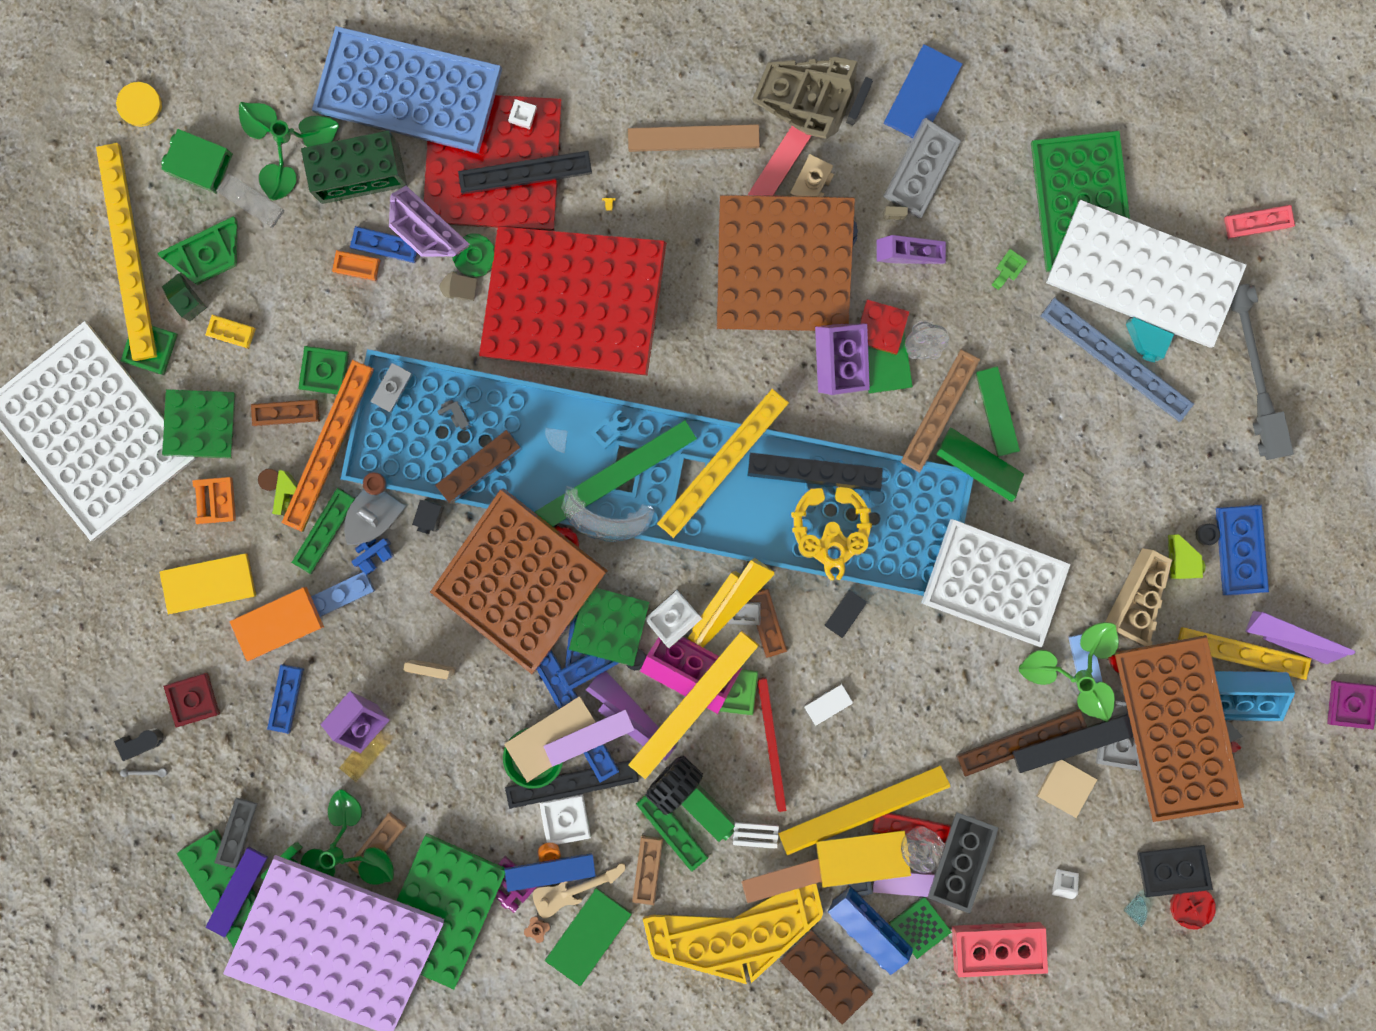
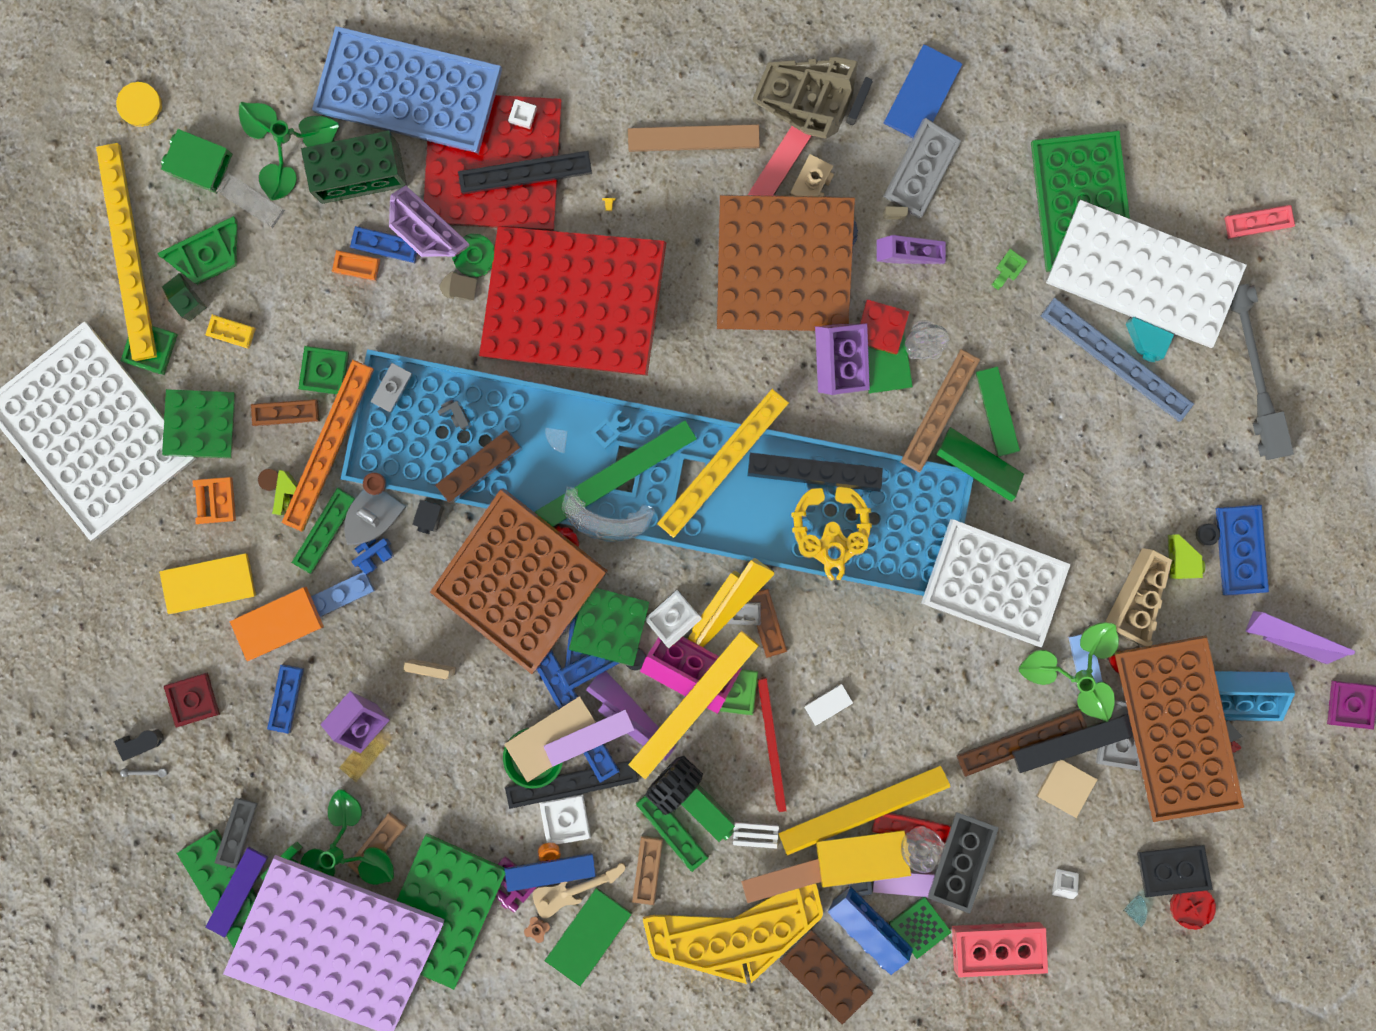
black tile [824,590,867,638] -> none
yellow tile [1178,627,1311,680] -> none

